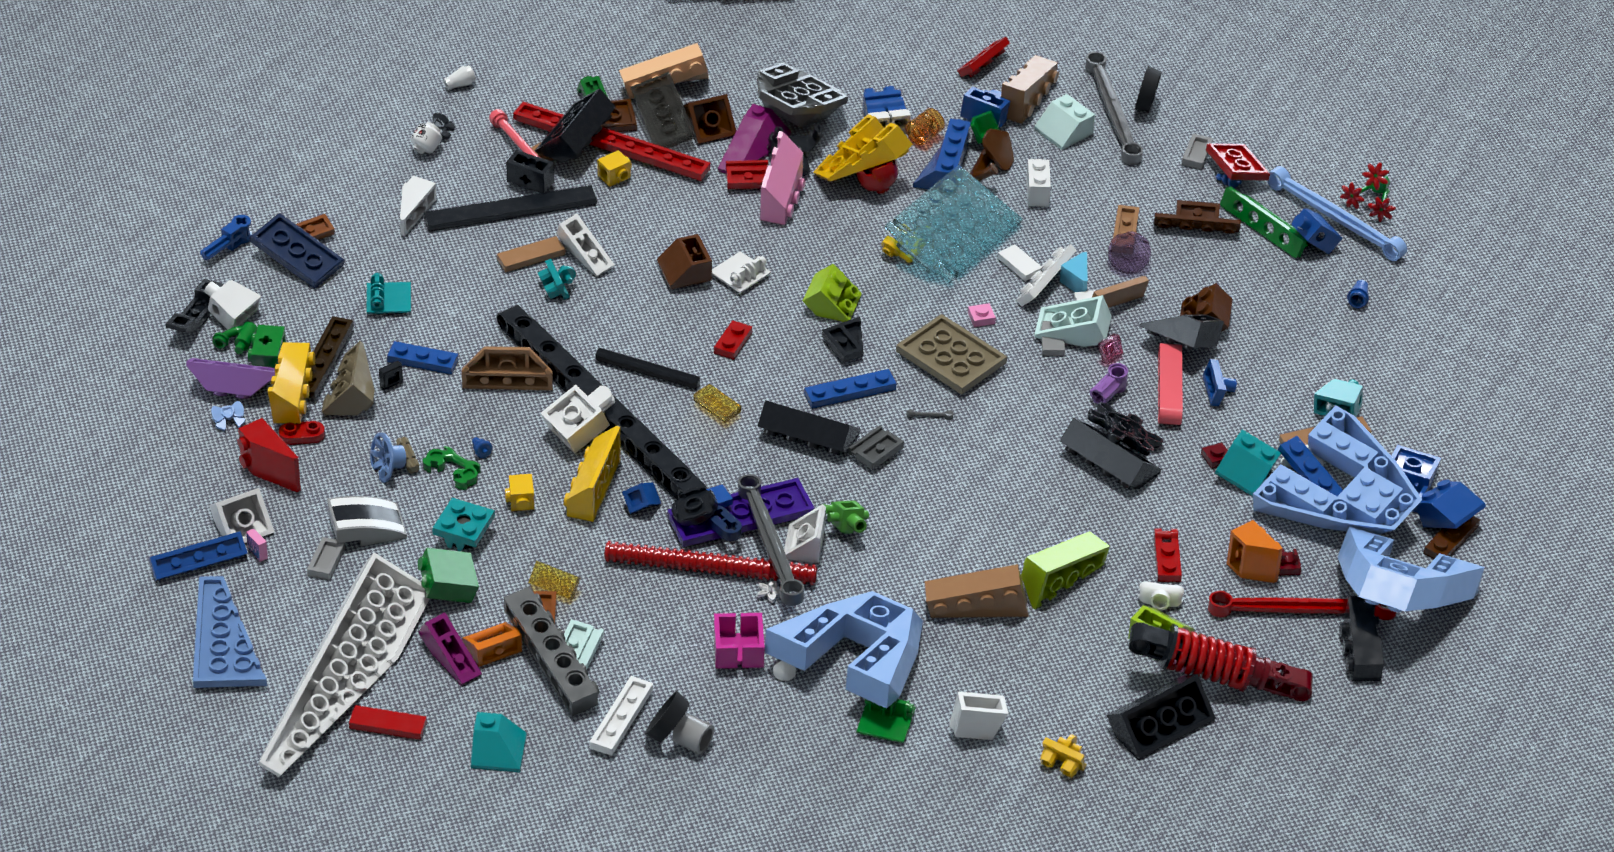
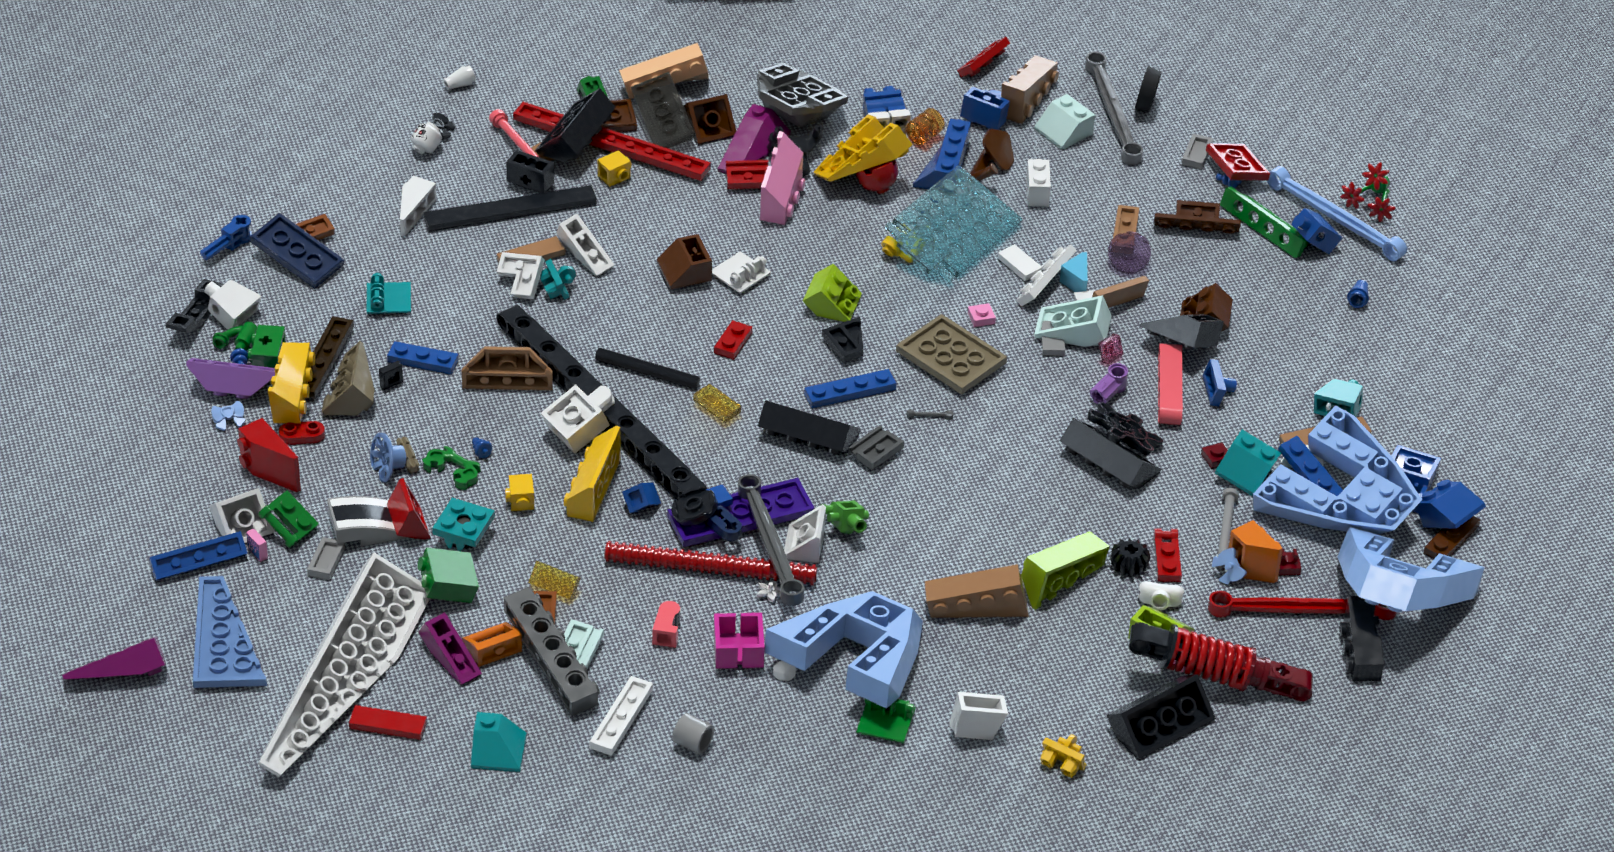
black tyre [645,691,690,743] -> none
green panel [970,110,999,144] -> none
none -> magenta wedge [62,636,166,679]
none -> blue hair [230,349,248,365]
none -> green plate [257,490,319,549]
none -> red slope [387,478,431,540]
none -> white plate [497,252,545,300]
none -> coral leg [652,601,680,648]
none -> black gear [1110,538,1151,577]
none -> light blue piece [1212,548,1247,584]
none -> light grey bar [1218,488,1239,569]

